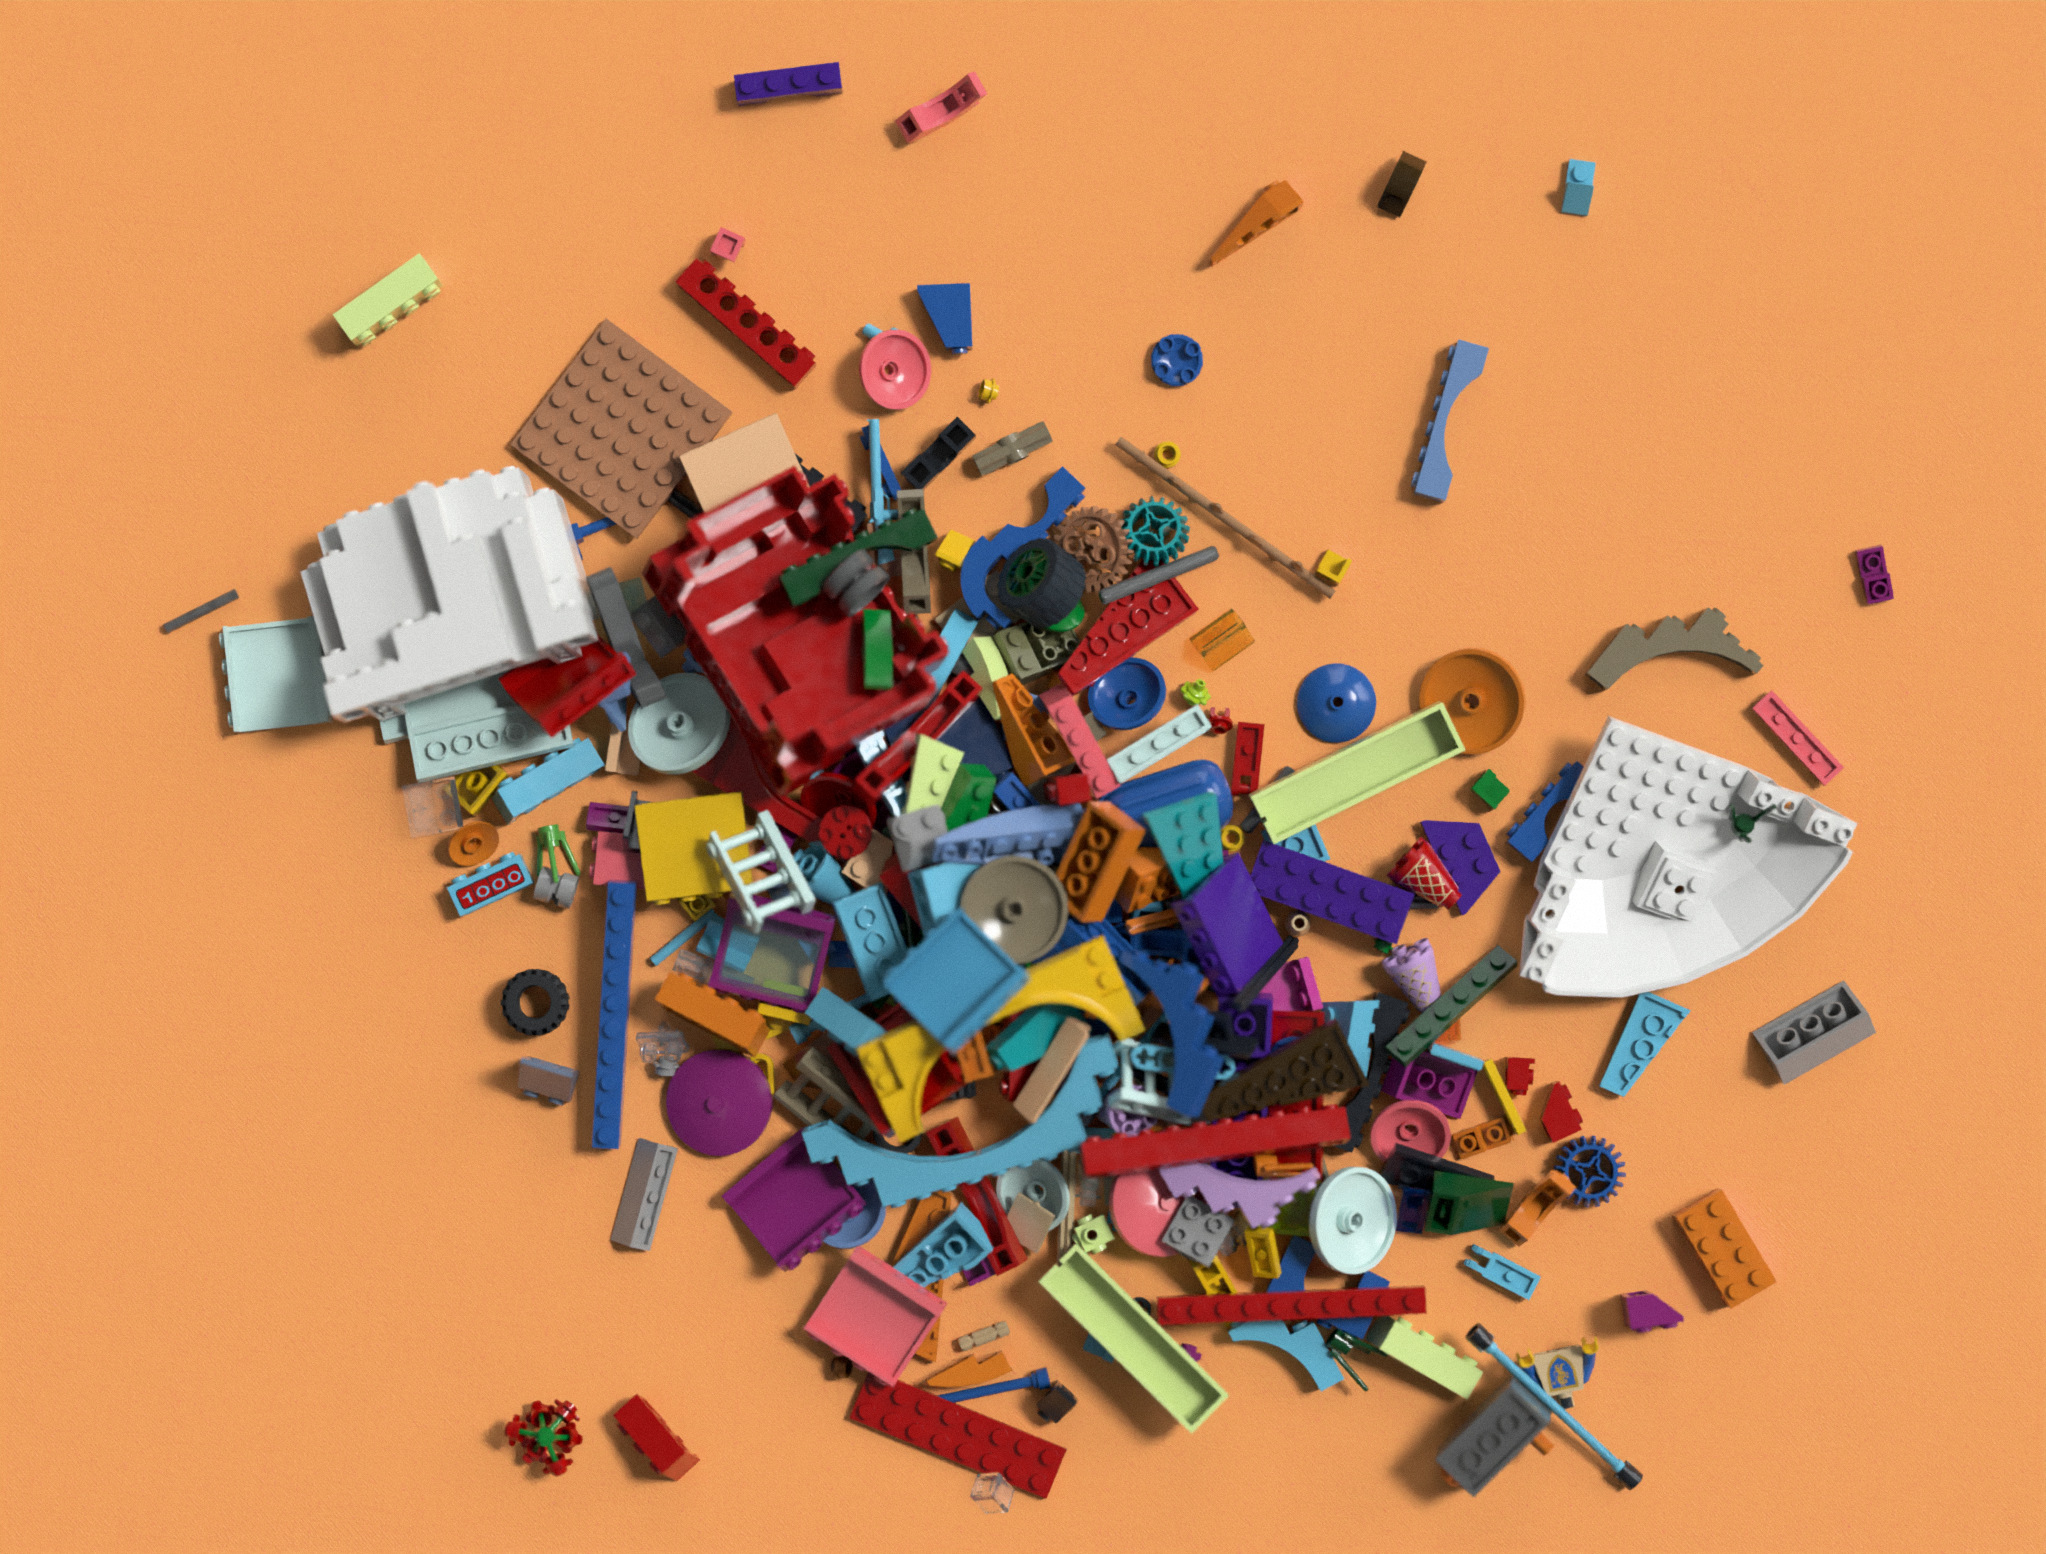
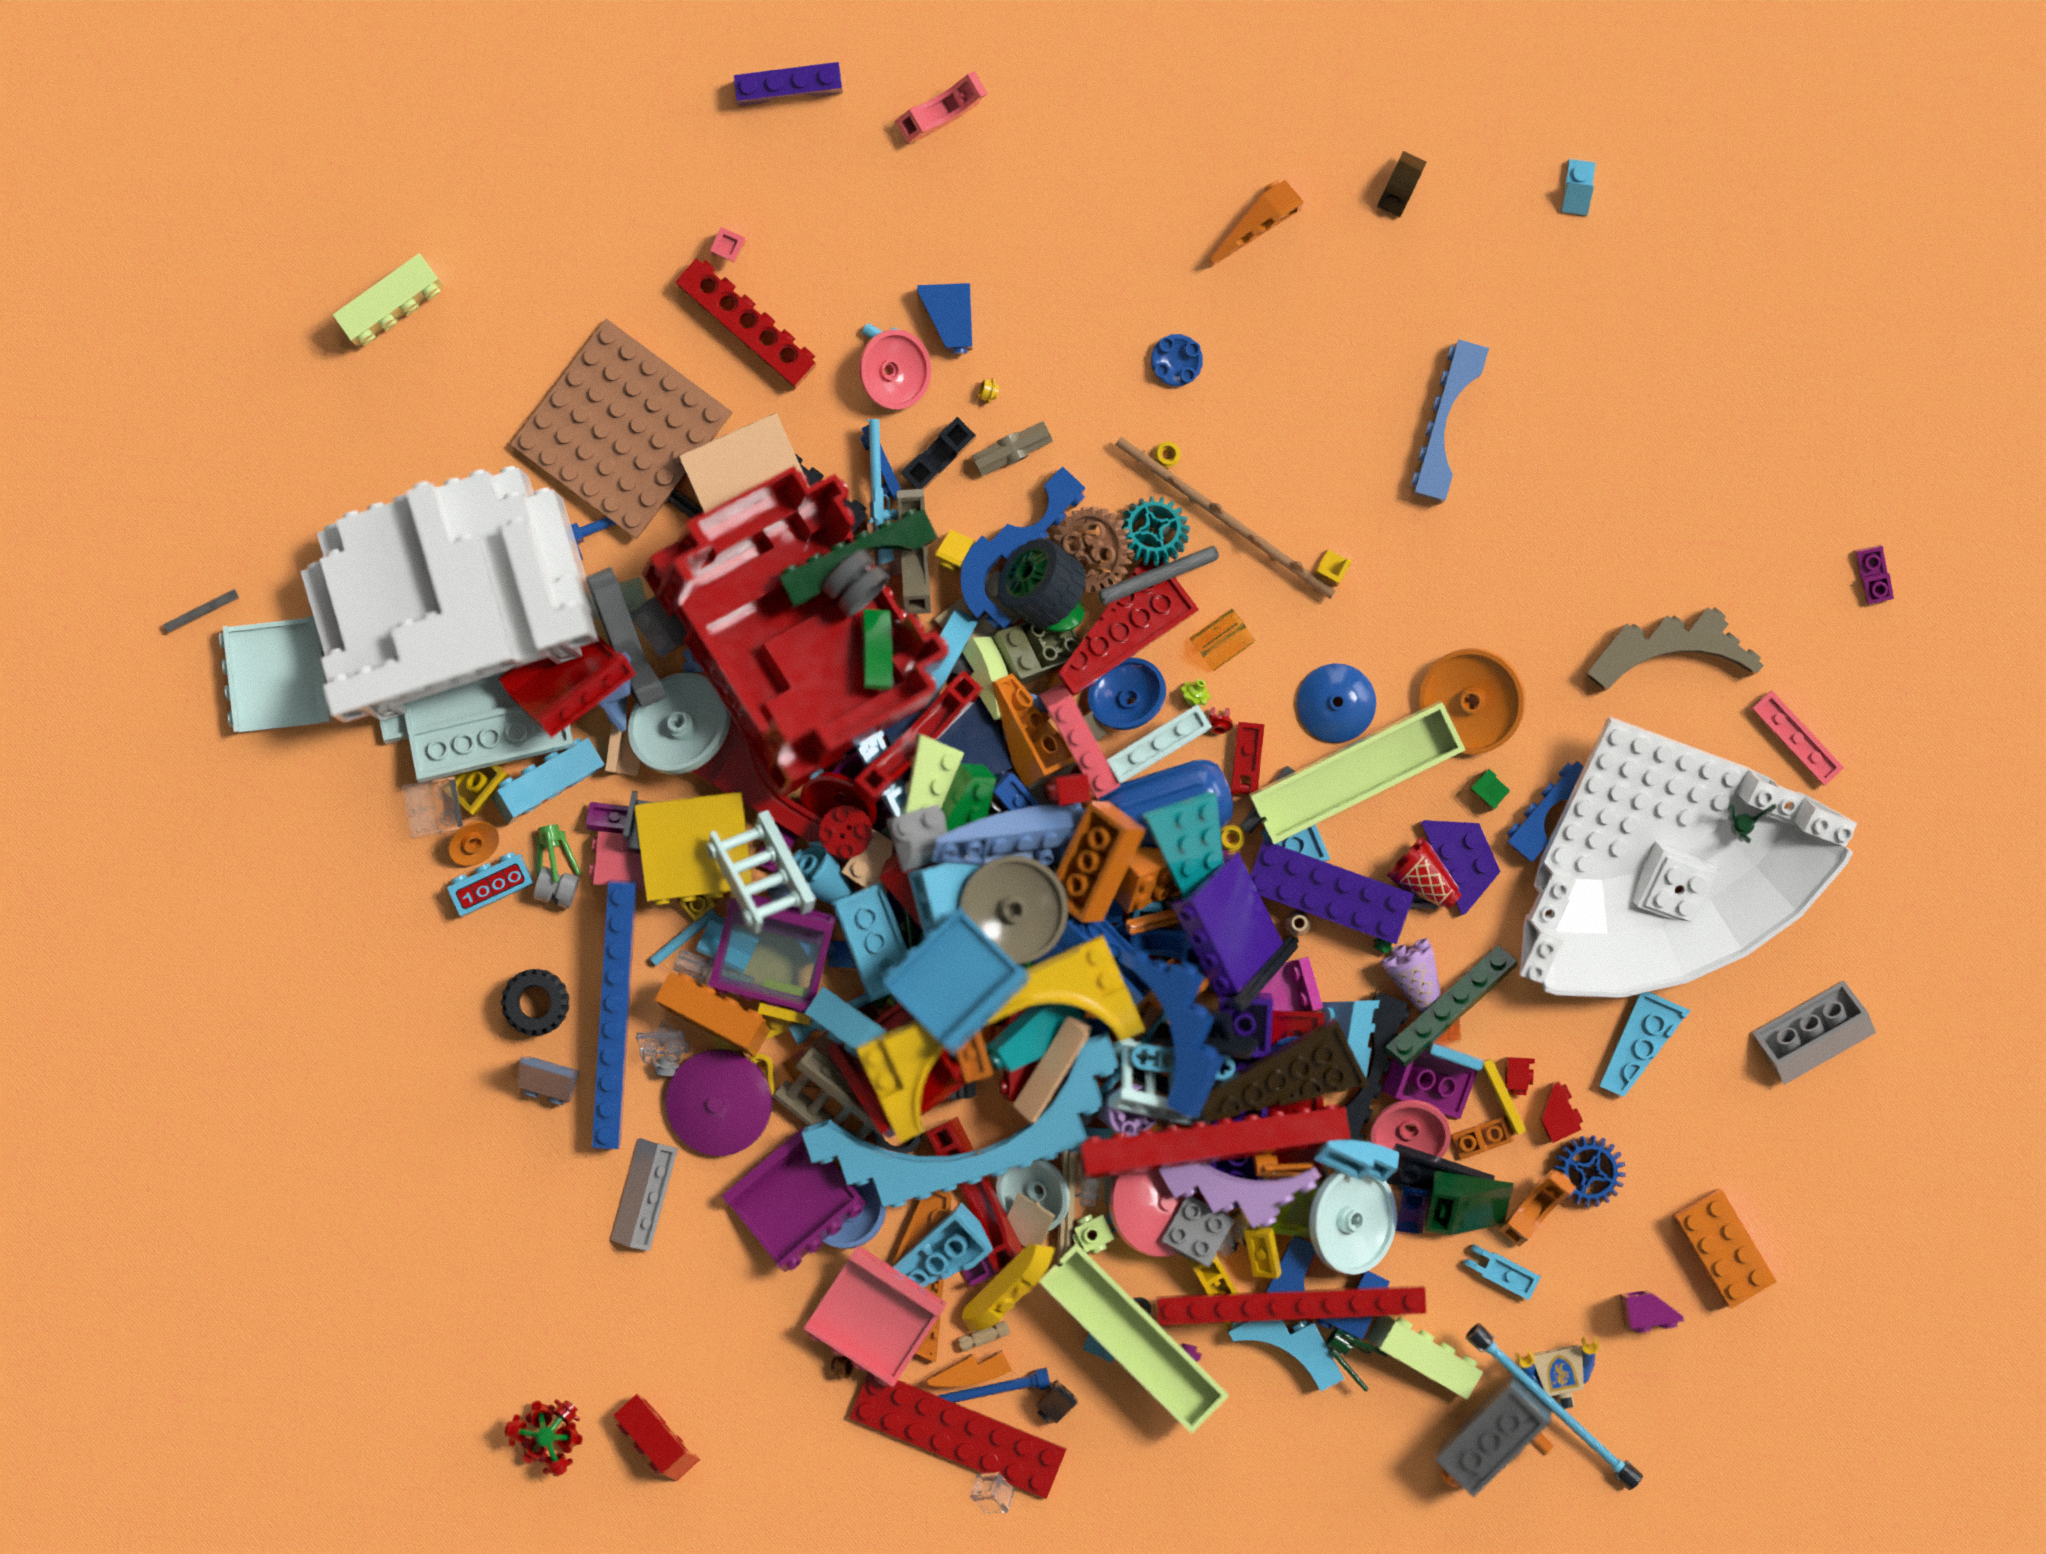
none -> yellow brick [962,1243,1055,1331]
none -> medium azure slope [1314,1140,1399,1182]

